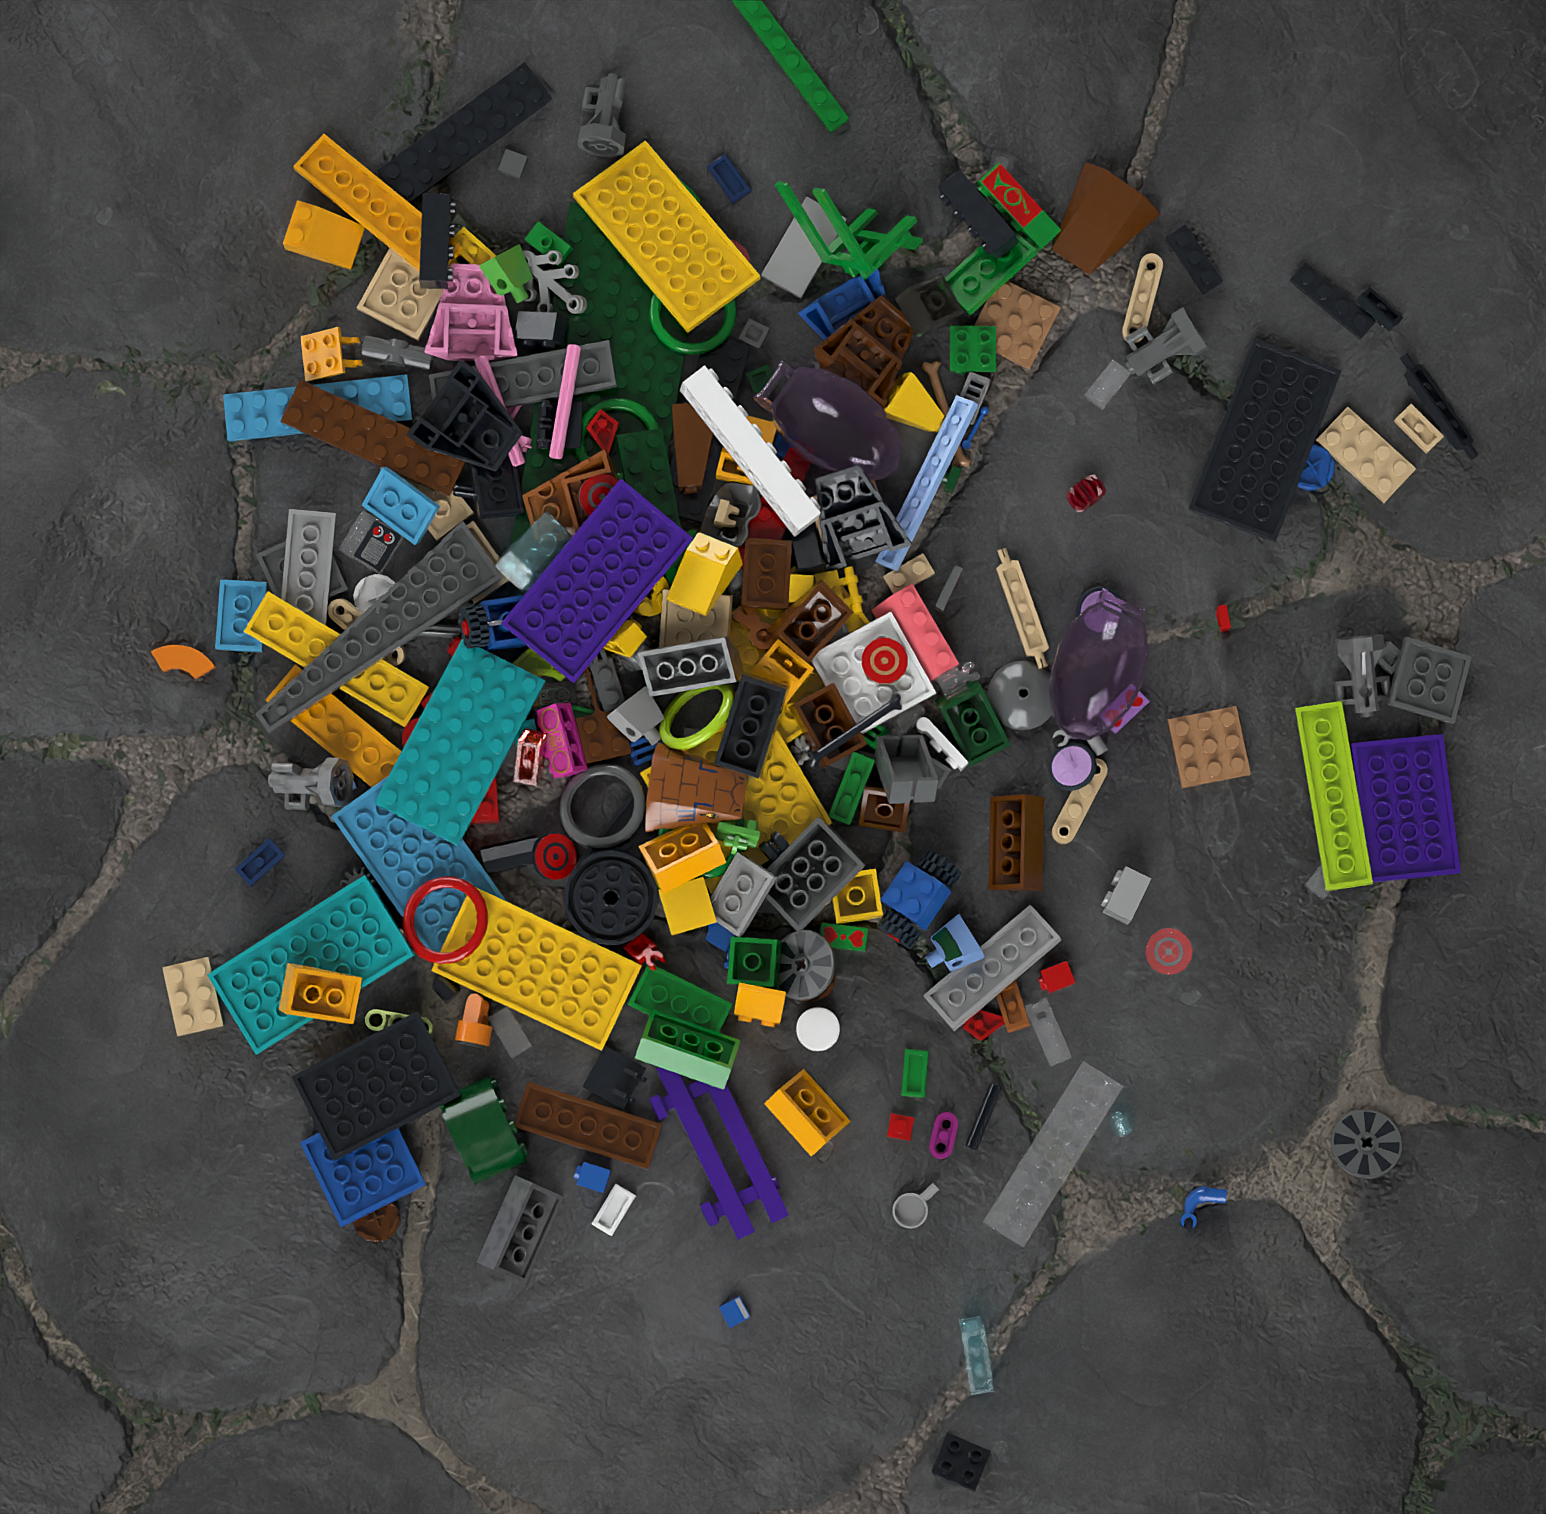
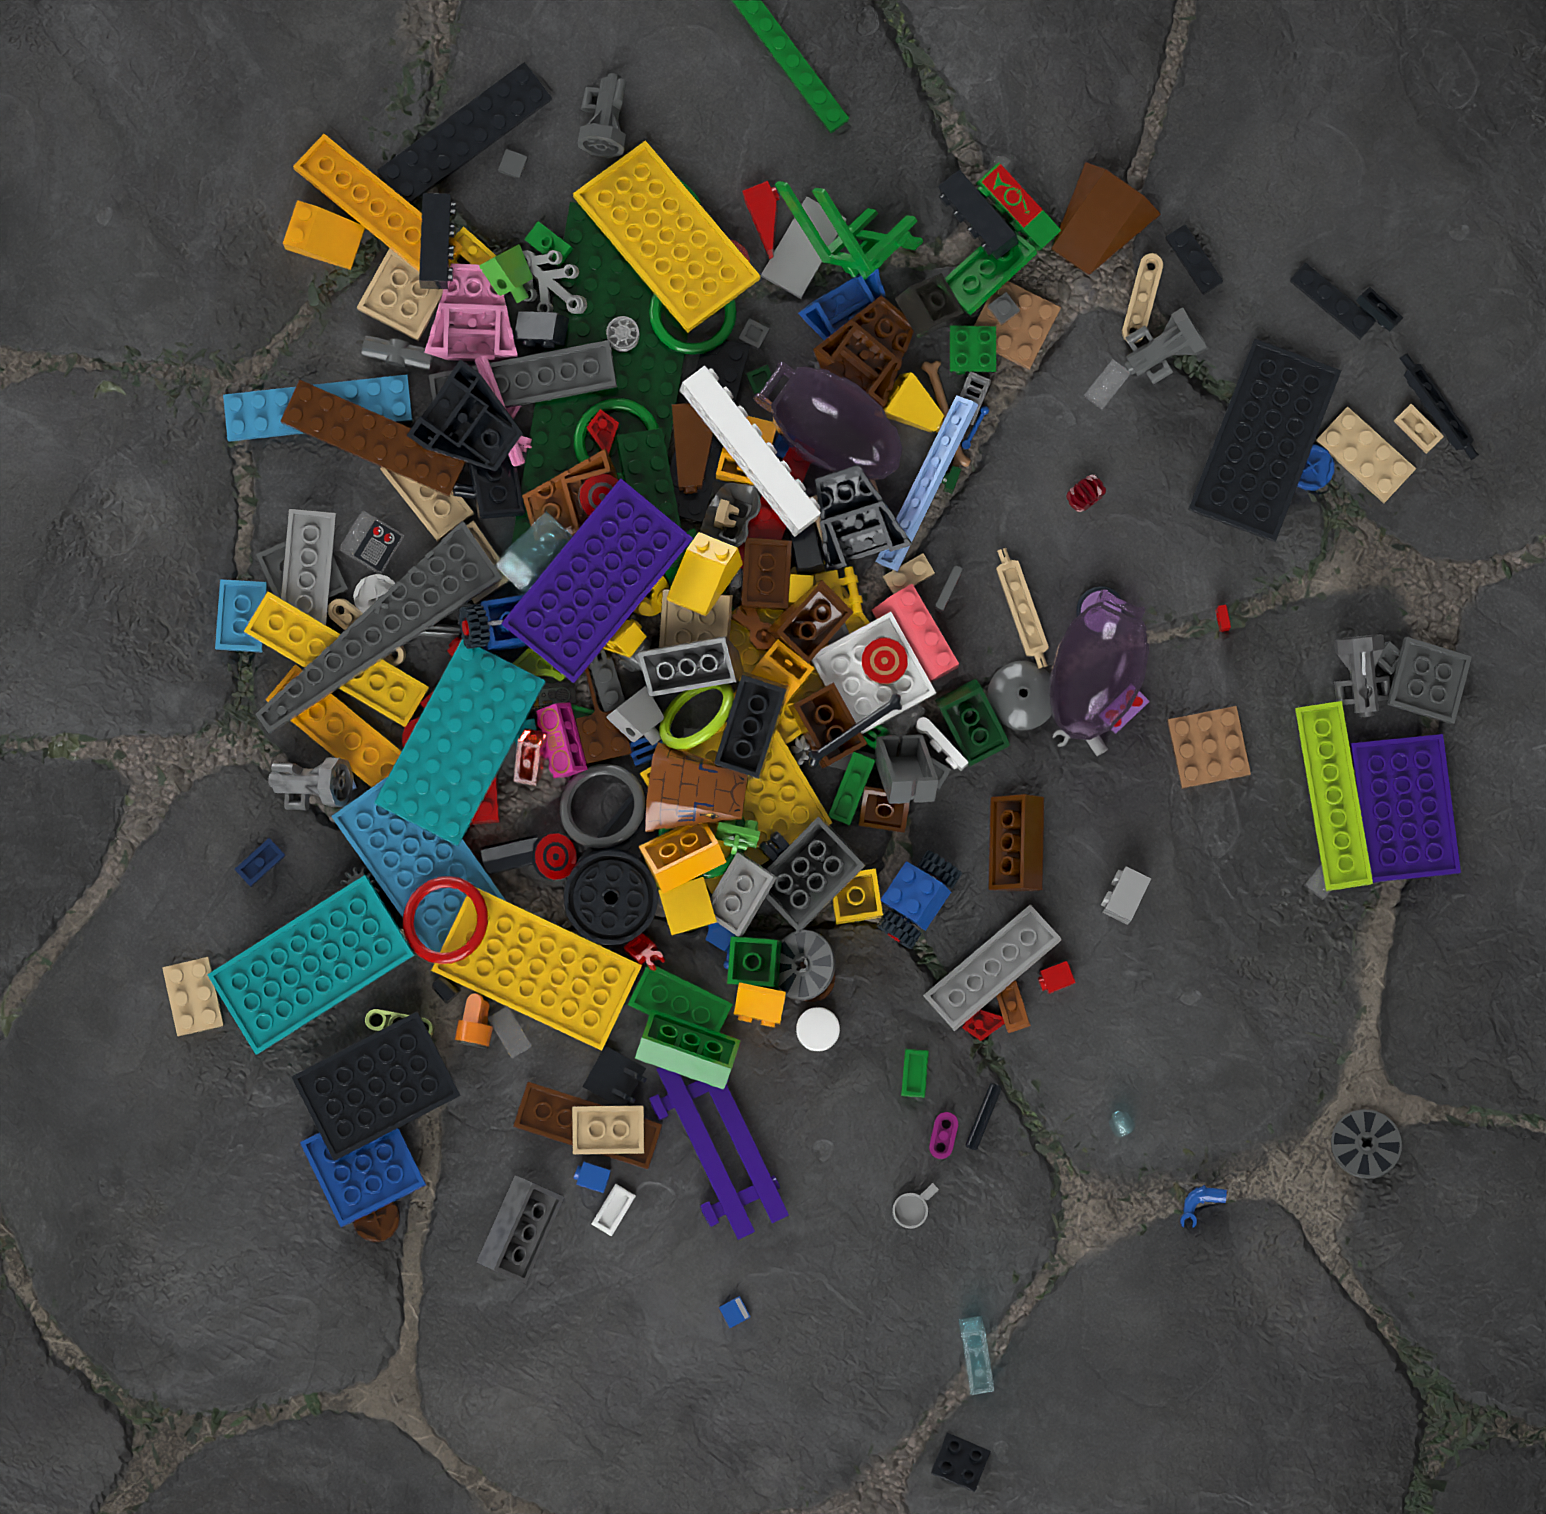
orange tile [151,645,216,680] -> none
light orange slope [279,963,362,1024] -> none
light orange plate [301,327,363,382] -> none
dark azure plate [361,467,440,545] -> none
dark green cylinder [440,1076,529,1185] -> none
black hinge [536,400,583,449] -> none
bright pink axle [549,344,581,459] -> none
dark blue tile [707,154,752,205] -> none
light orange slope [764,1069,851,1156] -> none
green tile [820,923,868,952] -> none
red plate [887,1113,914,1141] -> none
medium blue torso [925,914,985,971] -> none
clear plate [935,662,980,699] -> none
clear brick [982,1061,1124,1248] -> none
clear plate [1025,997,1072,1067] -> none
lavender wheel [1048,743,1097,791] -> none
tan plate [1051,758,1108,844] -> none
clear tile [1145,928,1193,975] -> none
none -> tan plate [572,1106,644,1155]
none -> light grey wheel [606,316,639,352]
none -> red slope [742,181,780,259]
none -> dark grey plate [988,292,1020,325]

